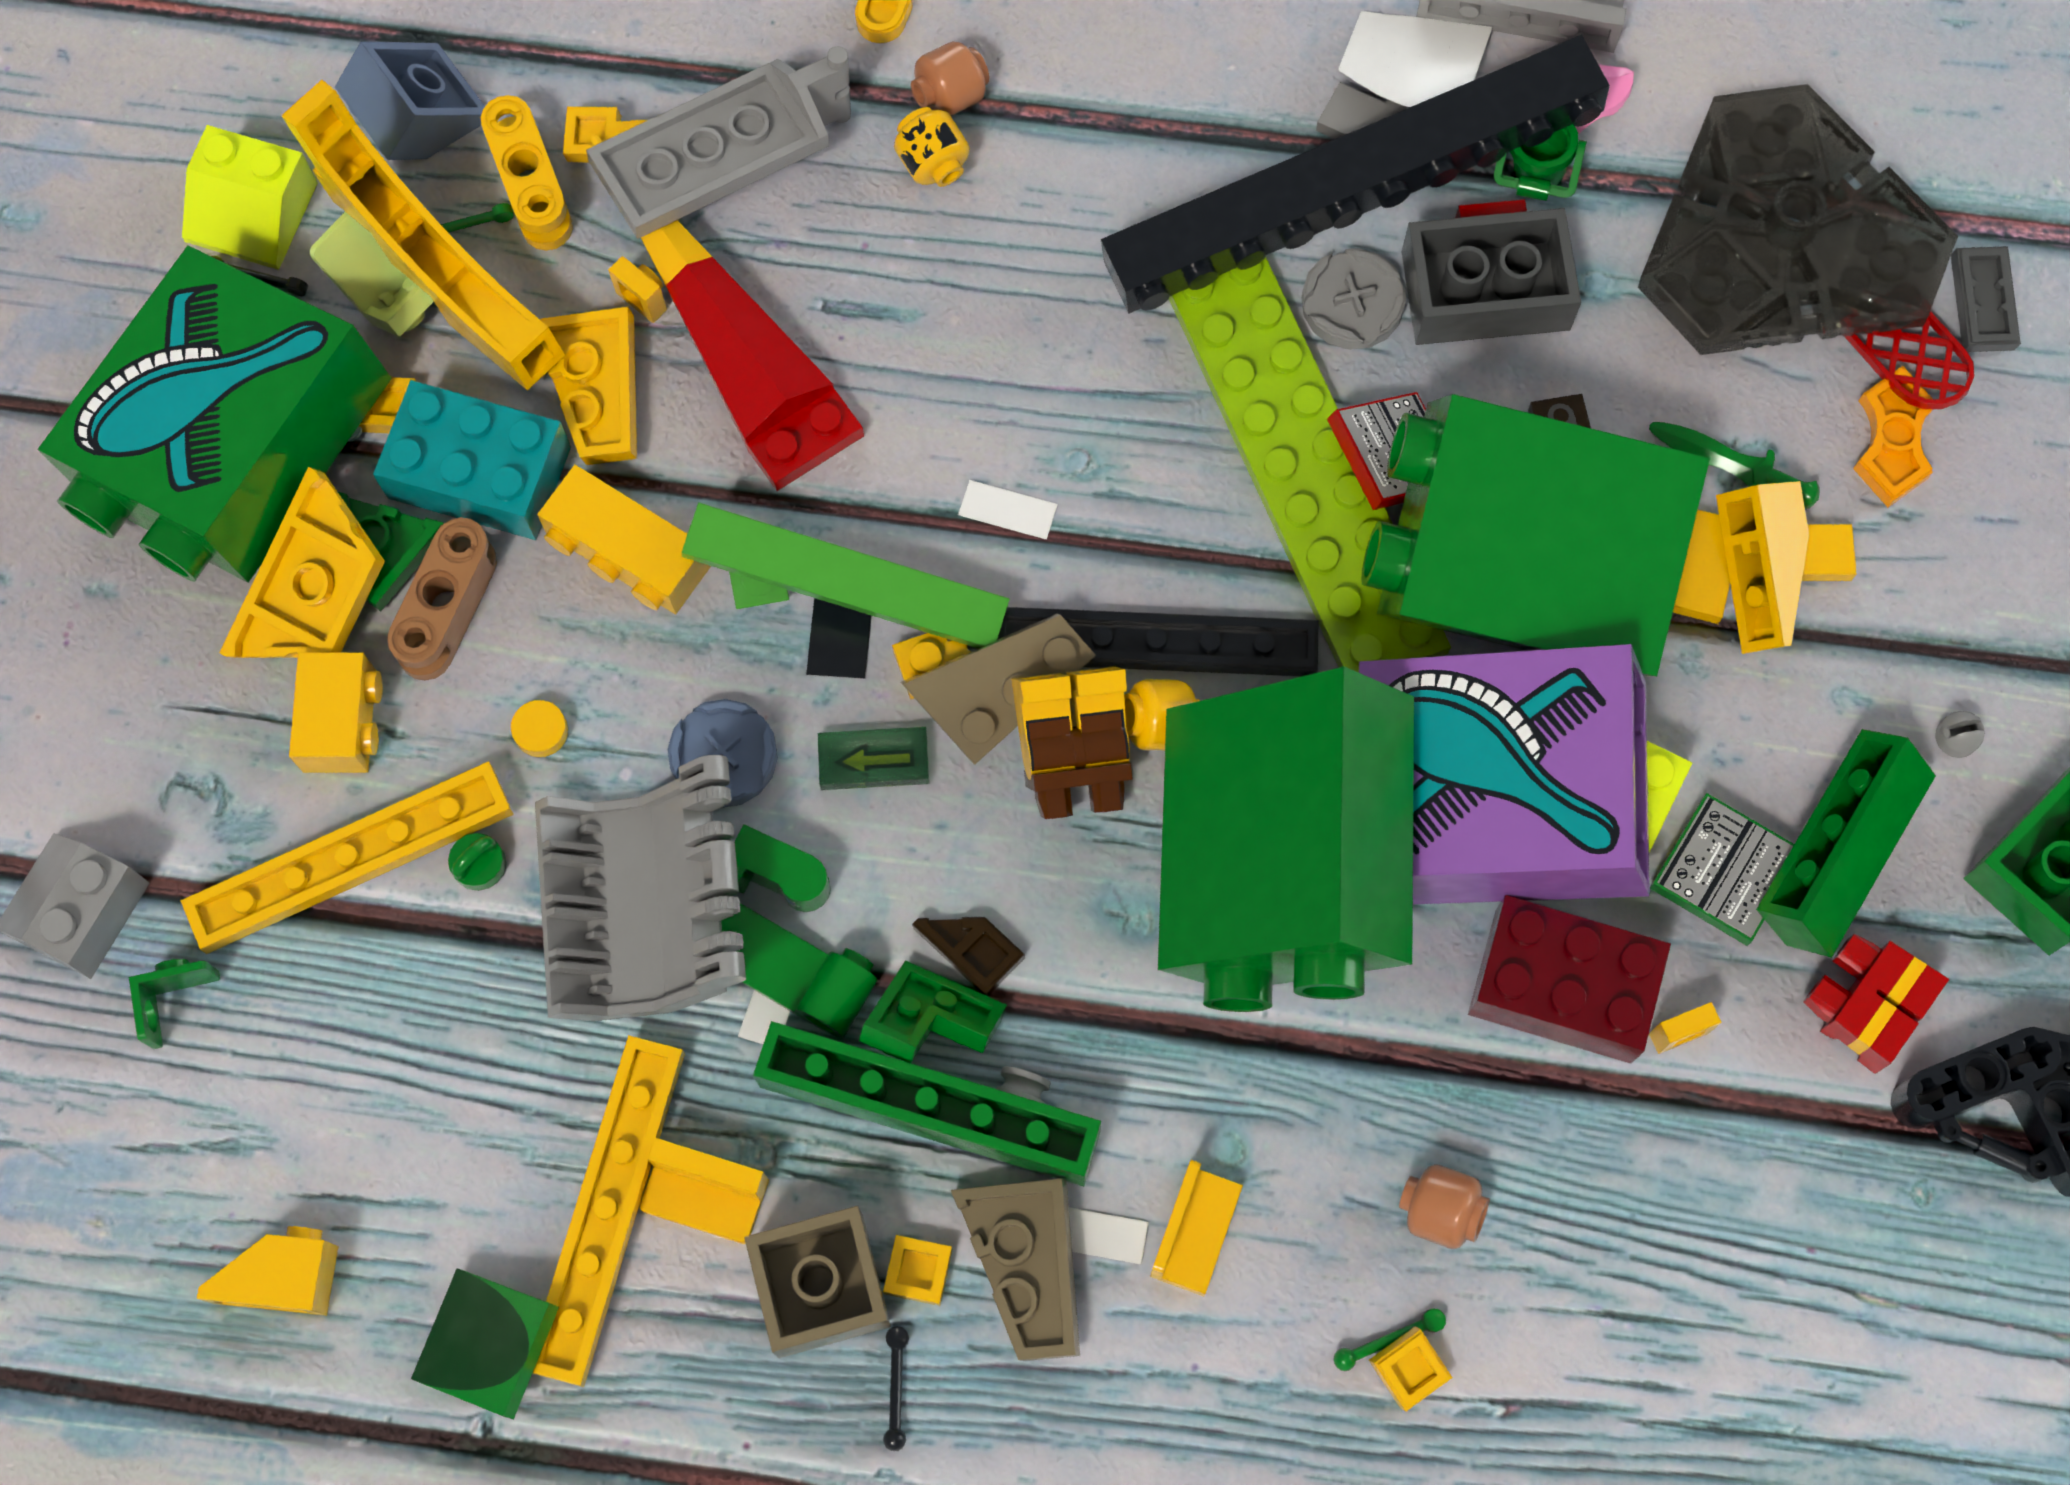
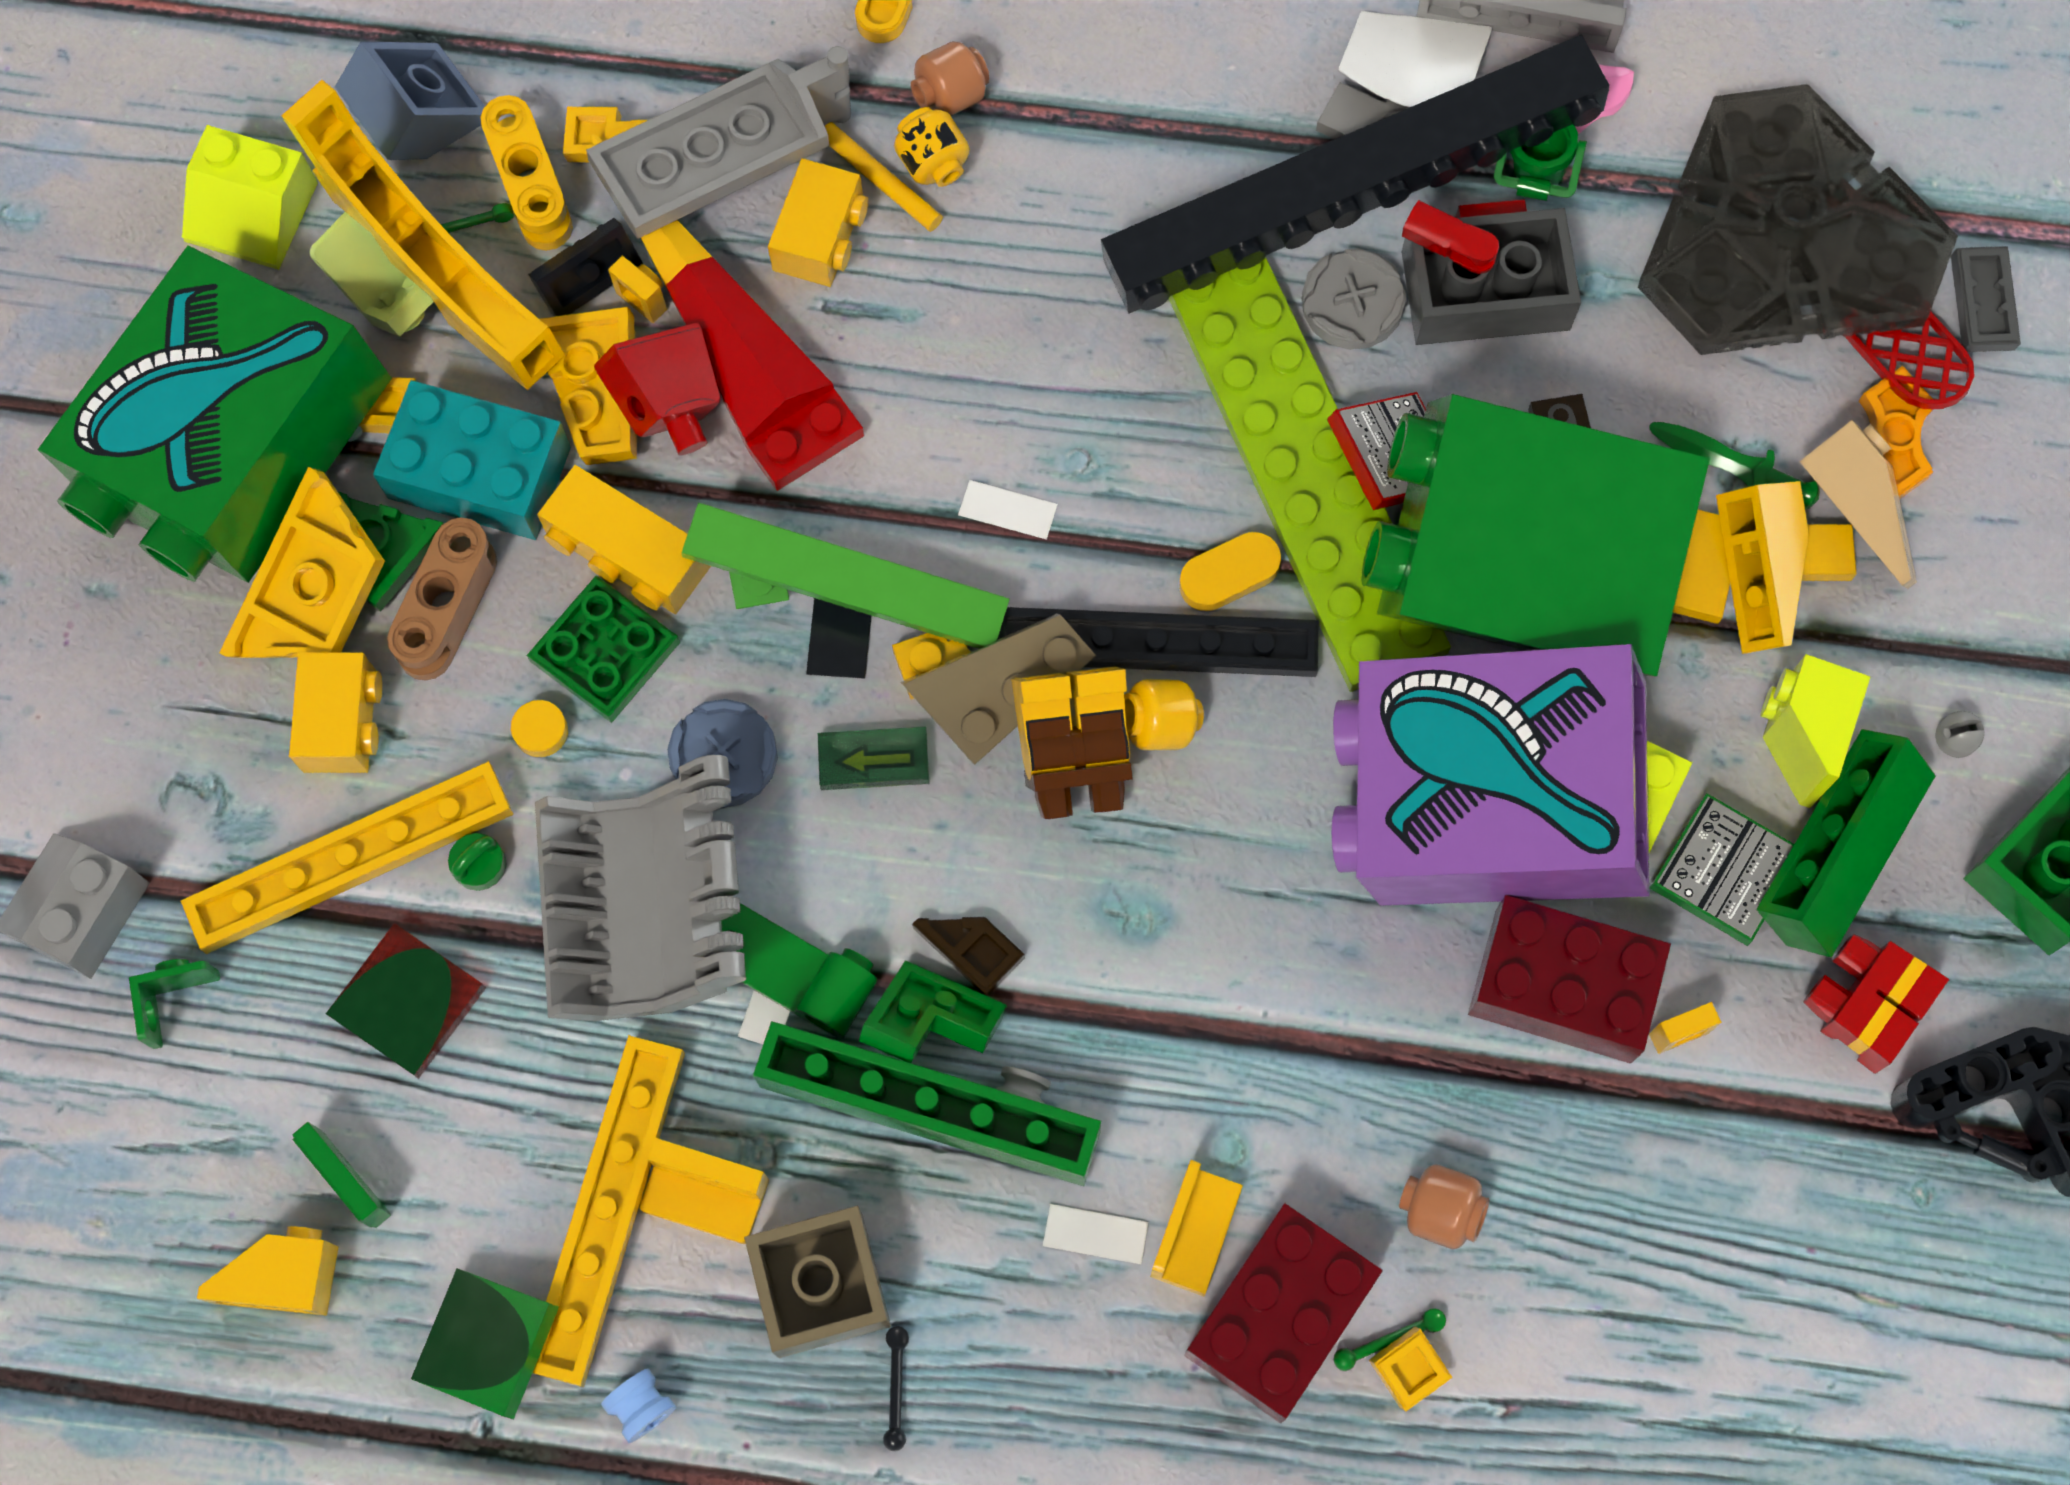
black hinge [211,256,308,296] -> none
green leg [735,824,831,912] -> none
yellow tile [883,1235,953,1306] -> none
dark tan wing [951,1179,1080,1361] -> none
green brick [1158,666,1414,1012] -> none
none -> green tile [292,1122,391,1228]
none -> dark green tile [326,923,486,1079]
none -> green tile [526,576,681,723]
none -> black plate [528,218,643,317]
none -> red torso [594,322,720,456]
none -> light blue wheel [601,1368,676,1443]
none -> yellow brick [768,158,868,287]
none -> yellow bar [825,122,943,232]
none -> yellow tile [1179,532,1281,611]
none -> dark red brick [1184,1203,1383,1424]
none -> red bar [1402,200,1499,274]
none -> neon yellow slope [1760,654,1870,808]
none -> tan slope [1800,420,1917,589]

